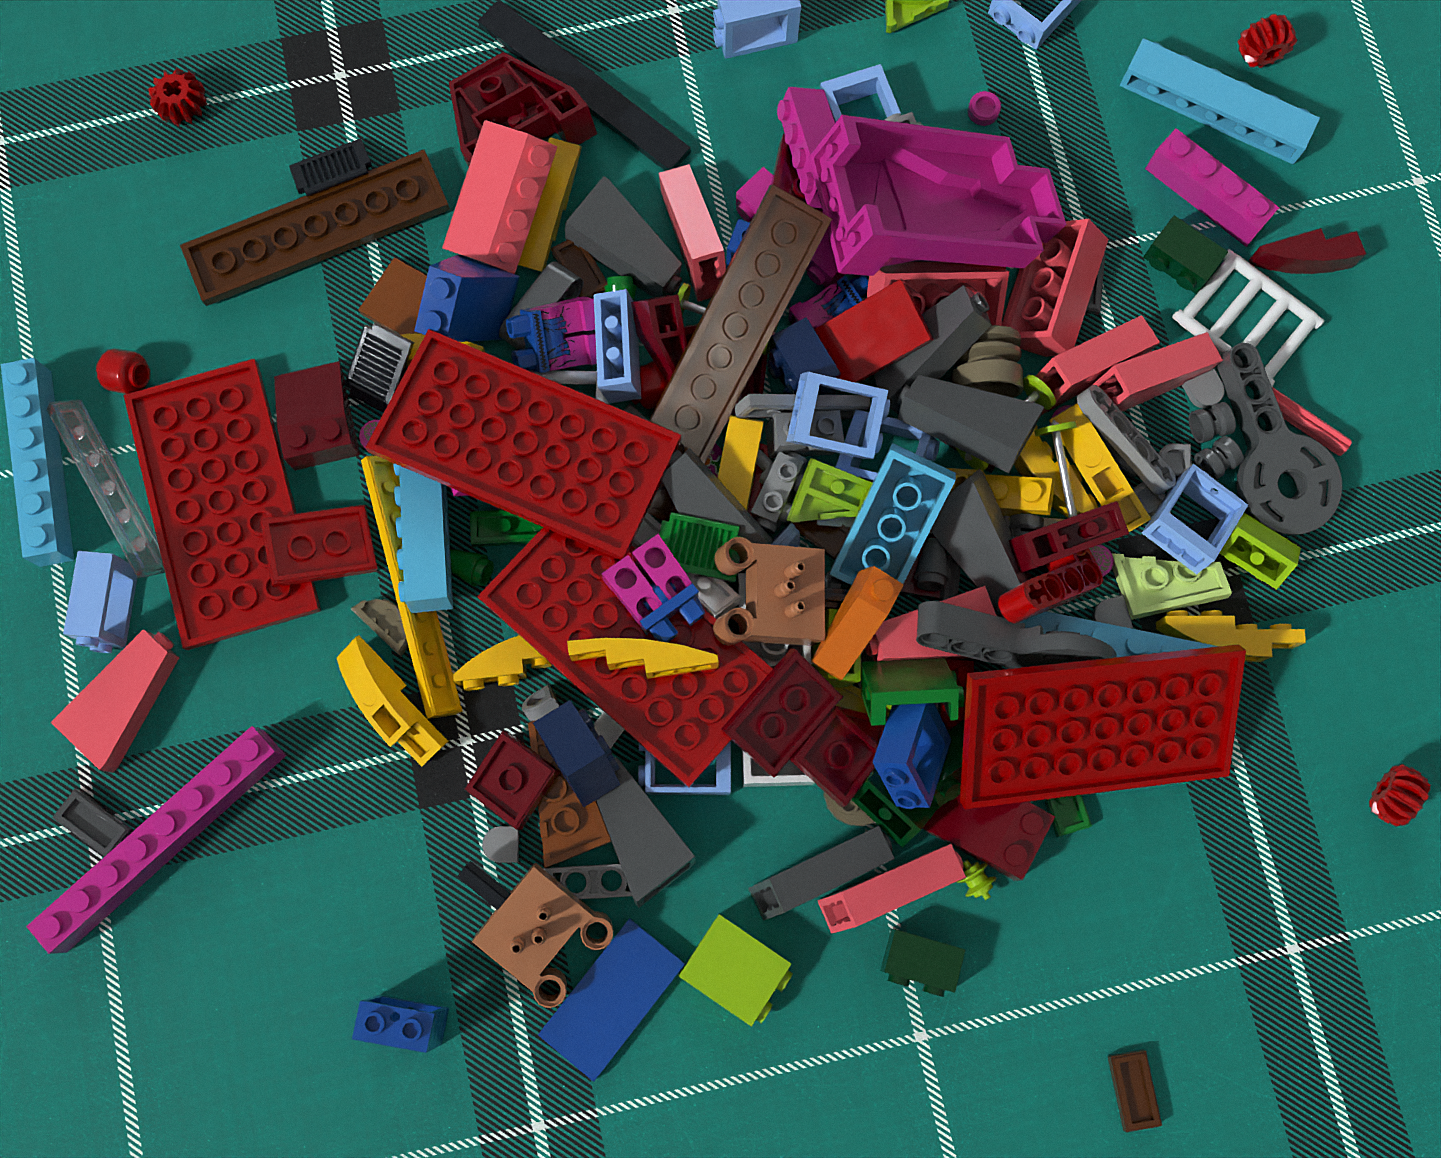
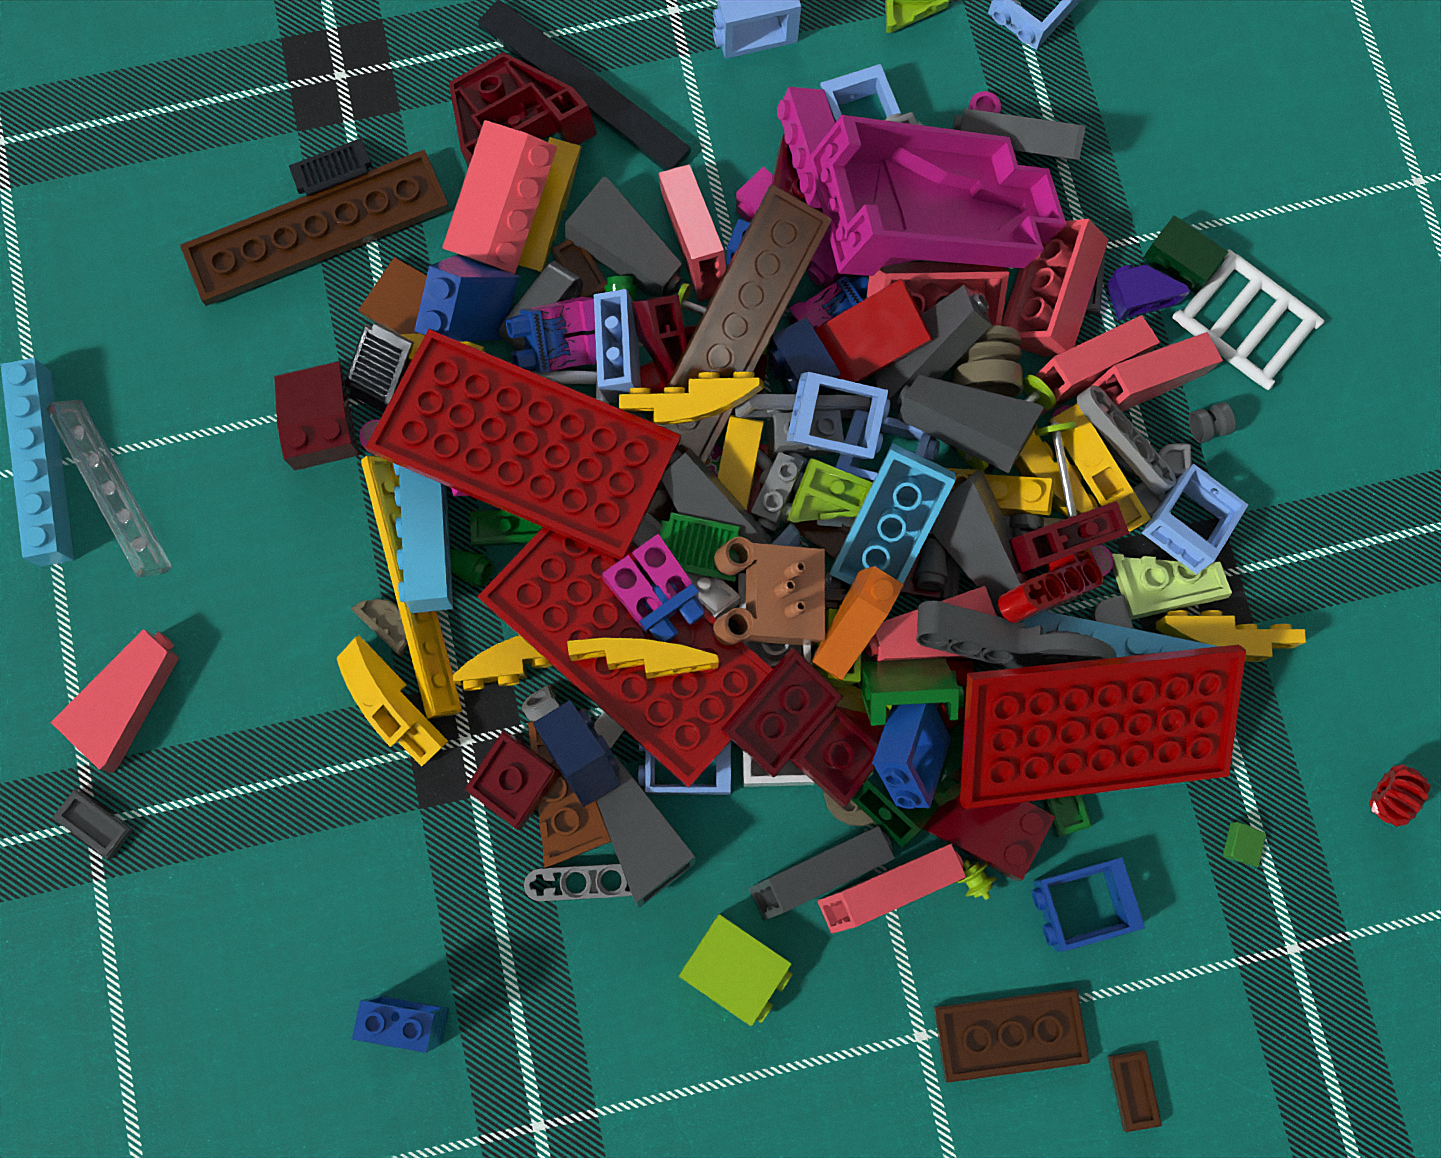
dark pink brick [26,726,286,954] -> none
light blue window [63,551,139,653] -> none
red head [96,348,150,394] -> none
red plate [124,359,321,650] -> none
red gear [148,67,207,126] -> none
red tile [260,505,378,587] -> none
nougat piece [458,861,613,1008] -> none
light grey tile [482,826,520,863] -> none
blue tile [538,918,685,1082] -> none
dark green brick [880,929,965,997] -> none
medium azure brick [1119,38,1320,164] -> none
dark pink brick [1145,128,1280,247] -> none
light grey tile [1182,369,1224,409] -> none
dark grey wheel [1194,436,1244,481] -> none
dark grey beam [1217,343,1342,536] -> none
lime brick [1219,512,1301,590] -> none
red gear [1237,14,1297,68] -> none
dark red slope [1249,228,1366,274] -> none
coral axle [1272,387,1352,456] -> none
none -> yellow slope [619,372,764,425]
none -> reddish brown tile [934,988,1090,1083]
none -> dark grey slope [952,109,1086,160]
none -> blue window [1031,857,1145,952]
none -> dark purple slope [1106,264,1190,321]
none -> bright green slope [1223,822,1266,868]

